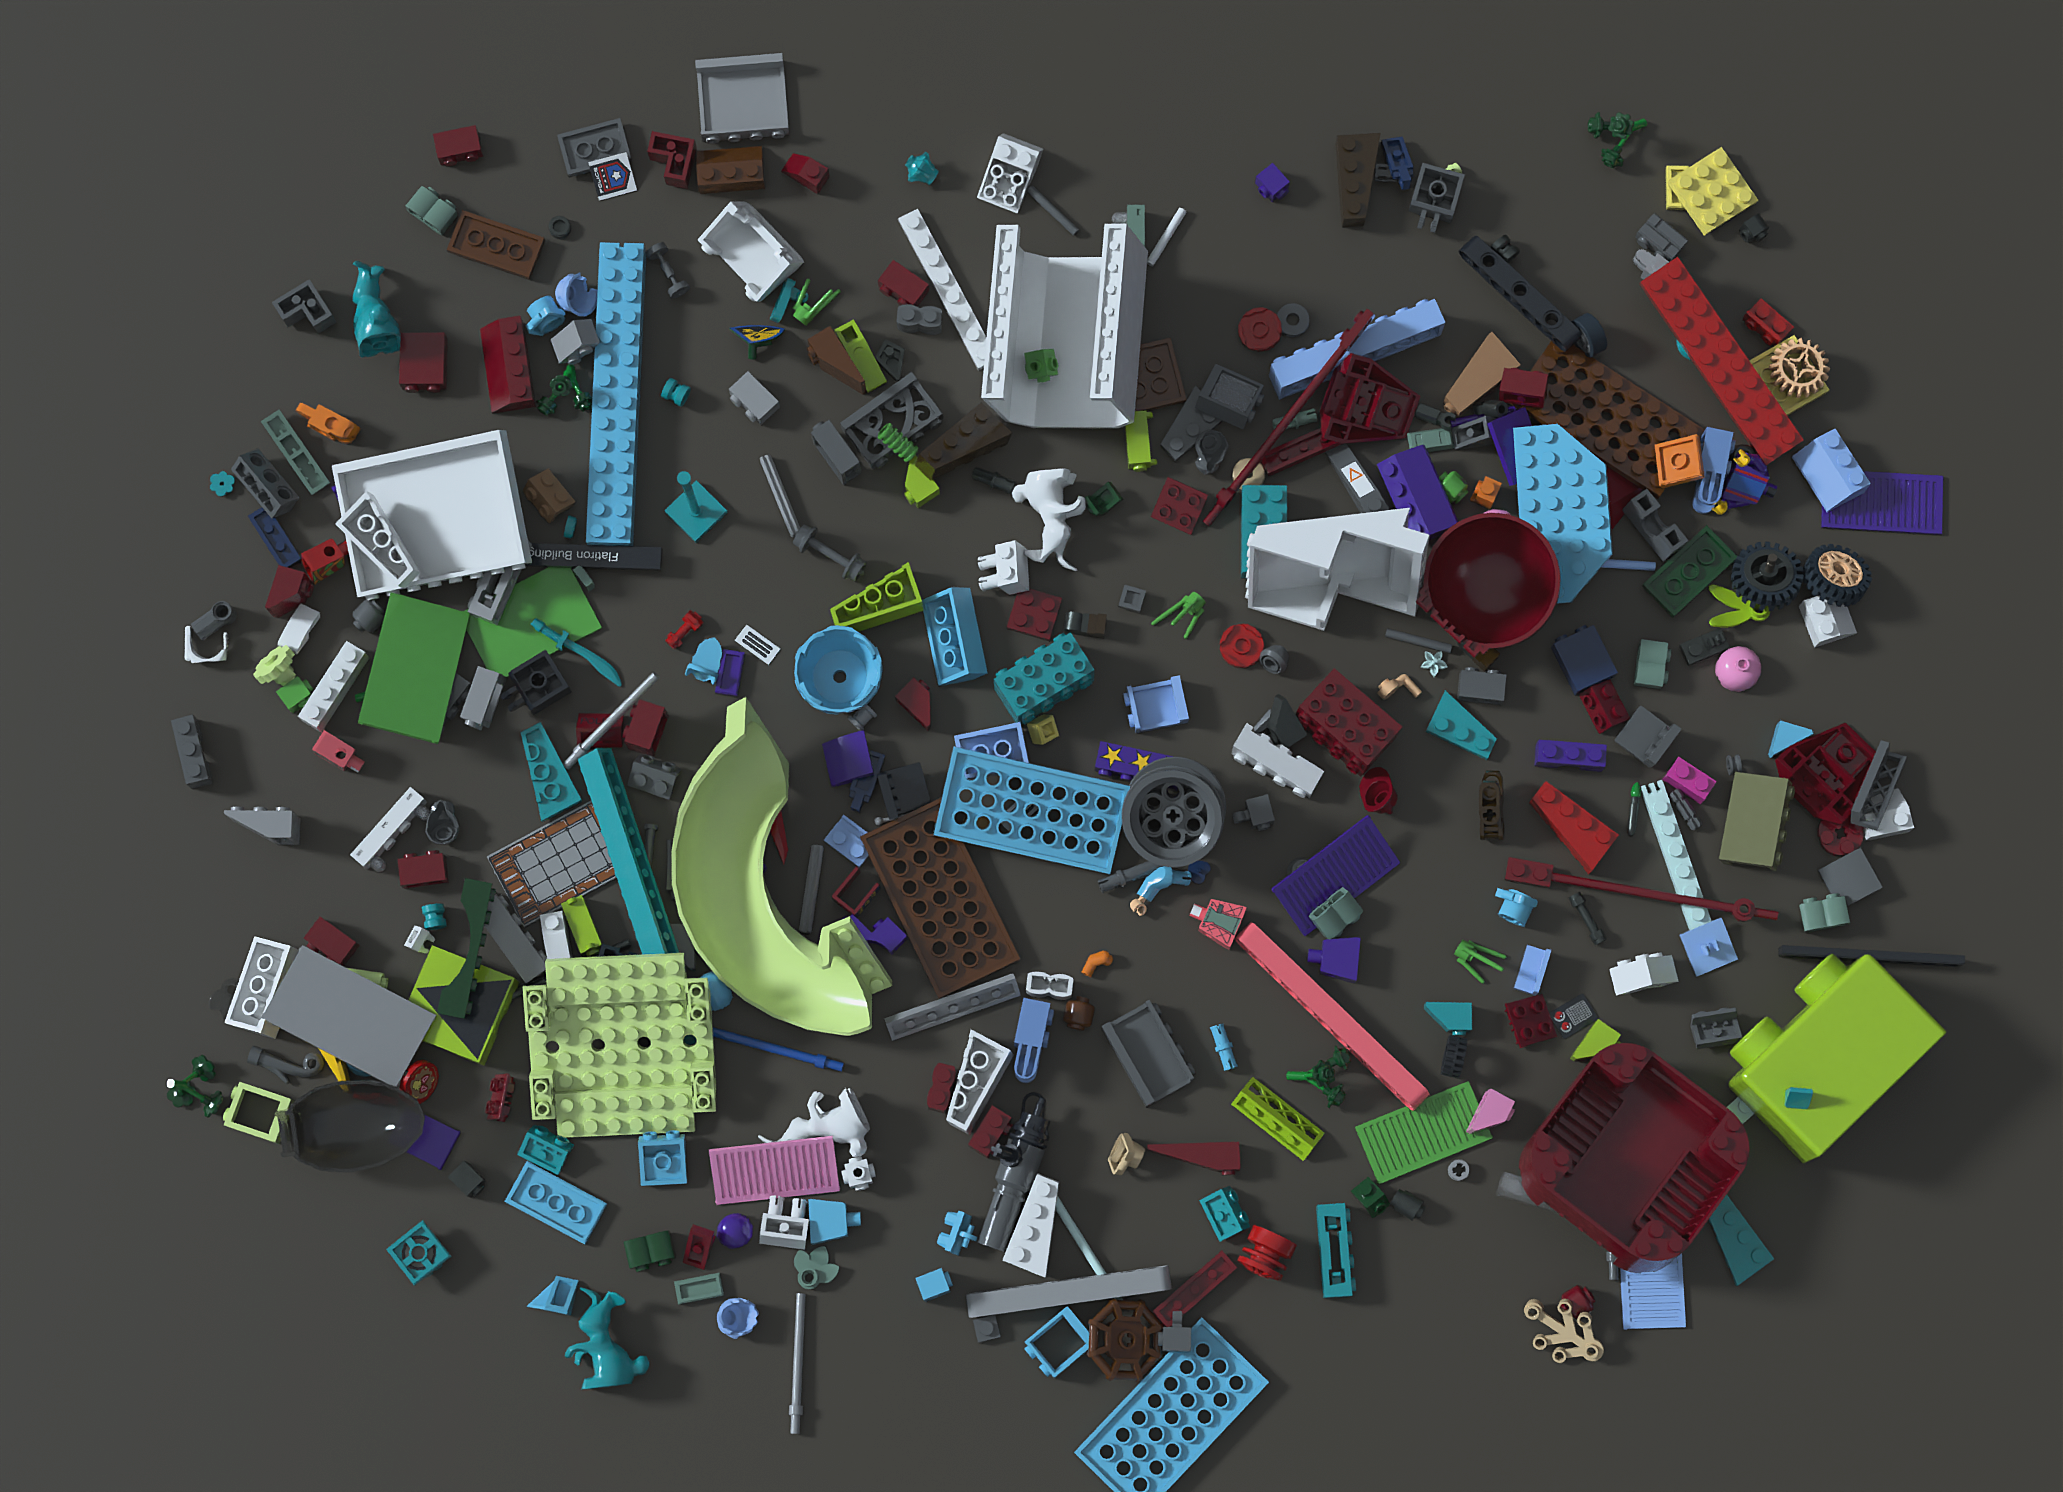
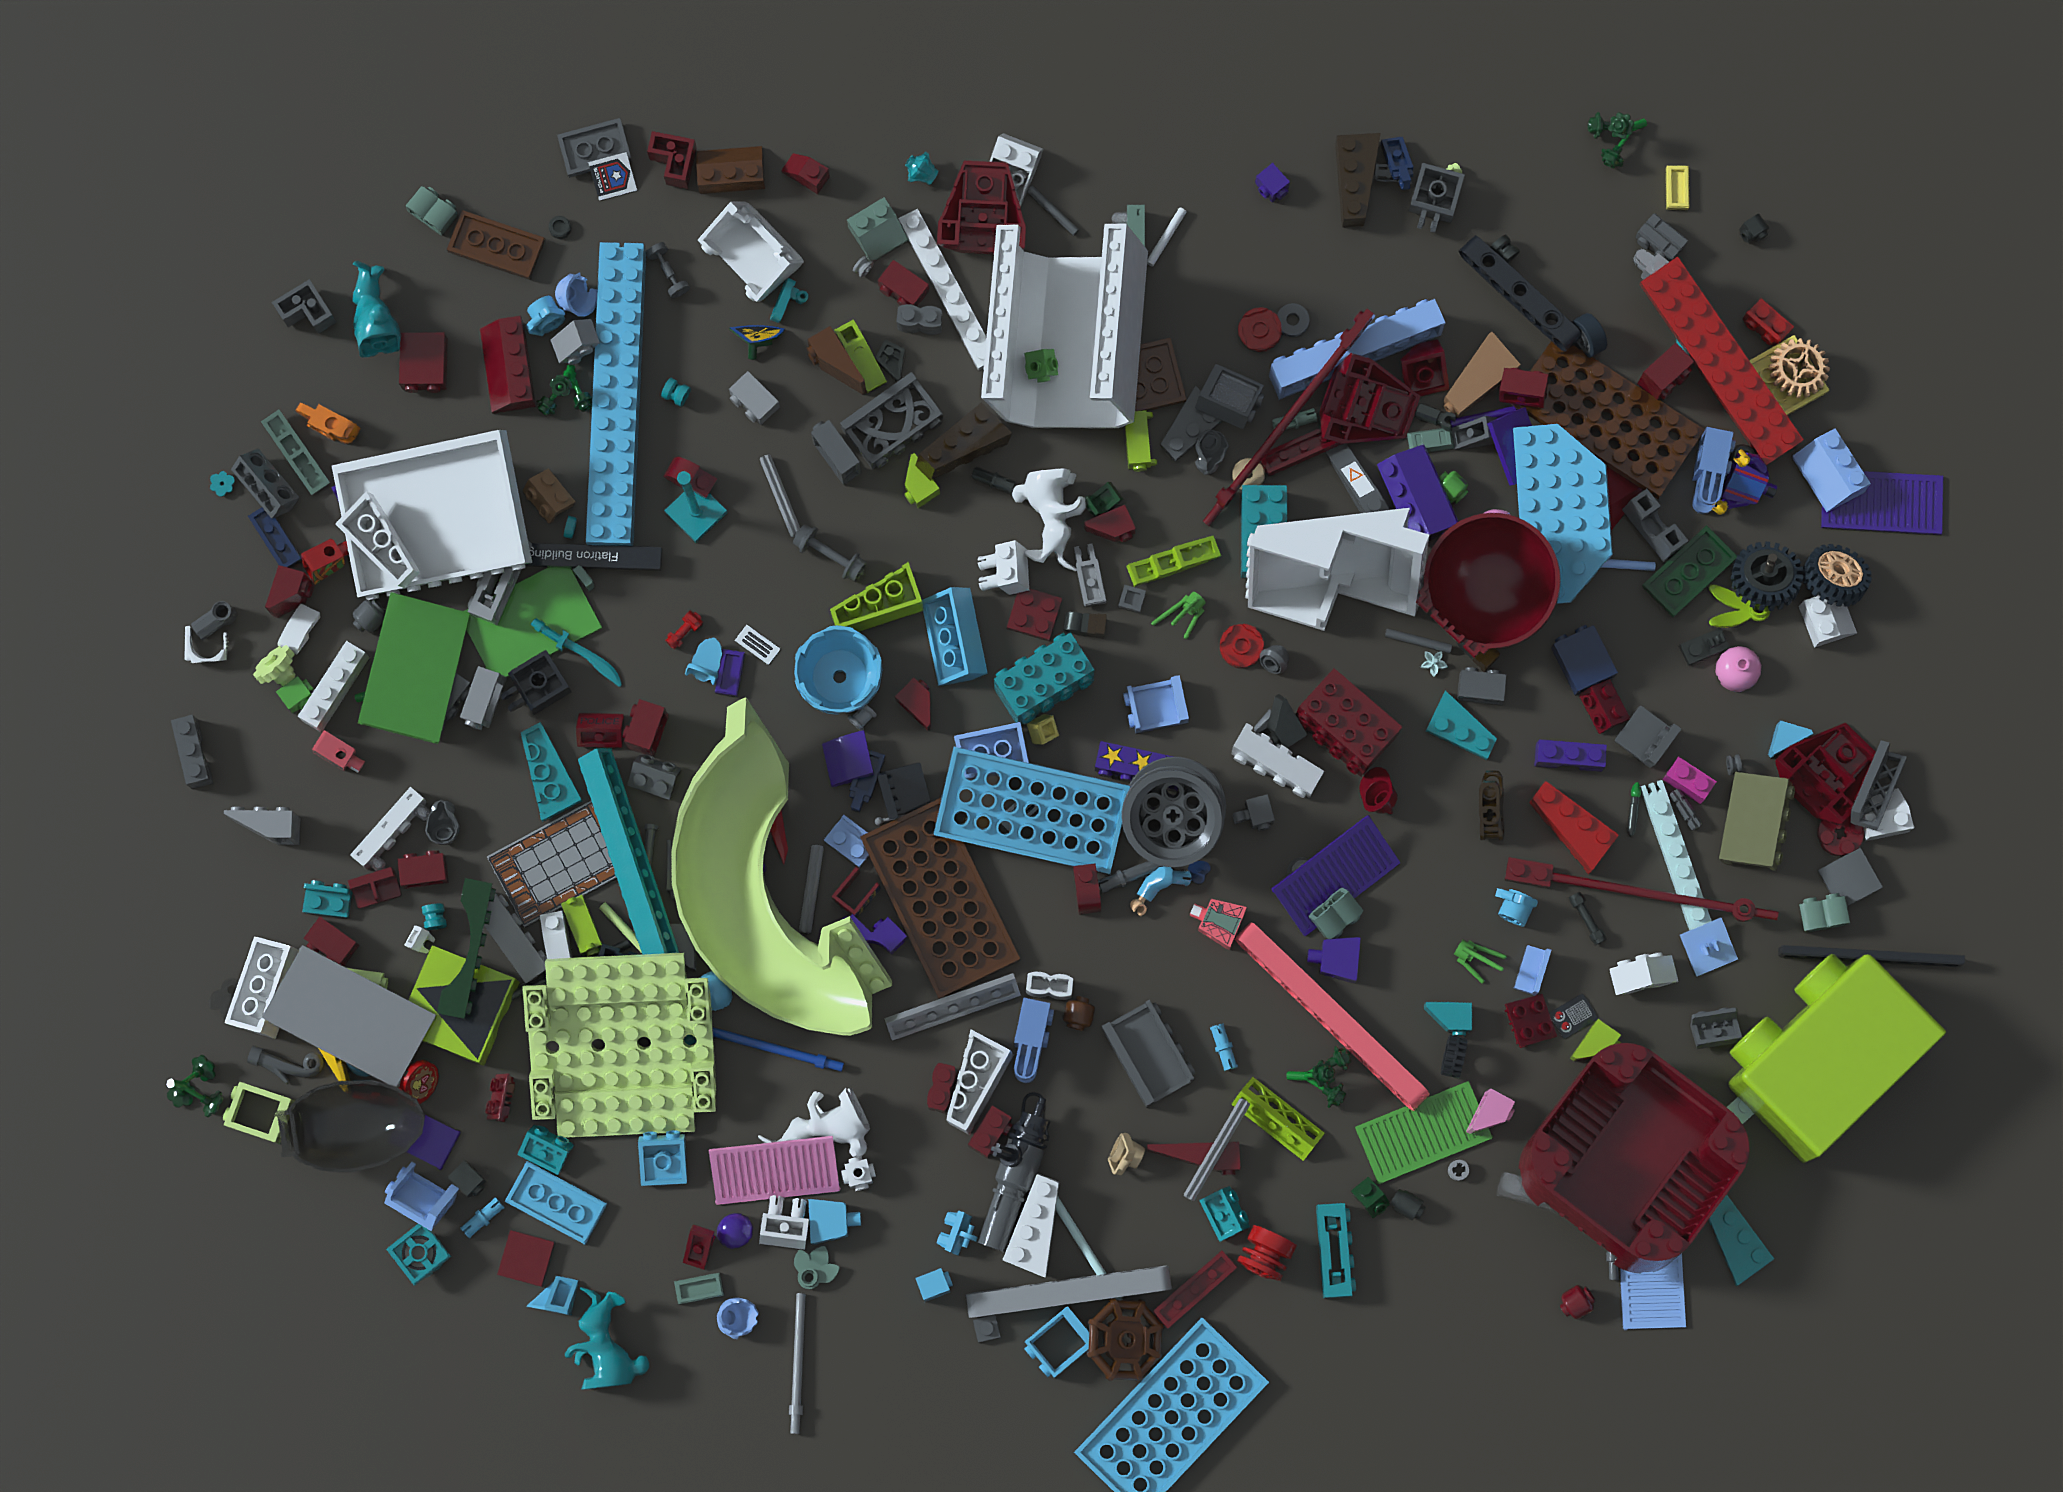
dark red brick [433,125,484,166] -> none
light grey bar [563,672,660,769] -> none
dark green brick [624,1230,676,1272] -> none
light grey panel [695,53,789,144] -> none
bright green plant [792,279,841,326] -> none
bright green piece [878,423,918,462] -> none
orange arm [1081,951,1113,977] -> none
dark red hinge [1151,477,1208,535] -> none
dark grey brick [1158,1311,1191,1352] -> none
light nougat plate [1377,674,1422,700] -> none
orange brick [1470,476,1502,509] -> none
pearl dark grey bar [1472,400,1508,417] -> none
tan plant [1524,1299,1604,1363] -> none
sand green brick [1634,639,1671,689] -> none
orange tile [1655,434,1705,488] -> none
light yellow plate [1667,147,1759,236] -> none
teal slope [1785,1087,1813,1109] -> none
none -> teal bracket [302,880,353,919]
none -> dark red panel [347,867,402,909]
none -> light blue panel [384,1162,459,1231]
none -> medium azure pin [460,1197,505,1238]
none -> dark red tile [497,1230,555,1287]
none -> yellowish green bar [599,902,642,953]
none -> dark red brick [663,457,717,498]
none -> sand green slope [847,197,908,262]
none -> light grey bush [853,256,874,278]
none -> dark red wedge [937,160,1026,254]
none -> dark red brick [1073,863,1101,915]
none -> light grey hinge [1074,544,1106,608]
none -> dark red slope [1084,505,1136,542]
none -> lime slope [1126,536,1221,587]
none -> light grey axle [1184,1098,1250,1201]
none -> dark red slope [1401,339,1449,396]
none -> dark red brick [1637,343,1694,400]

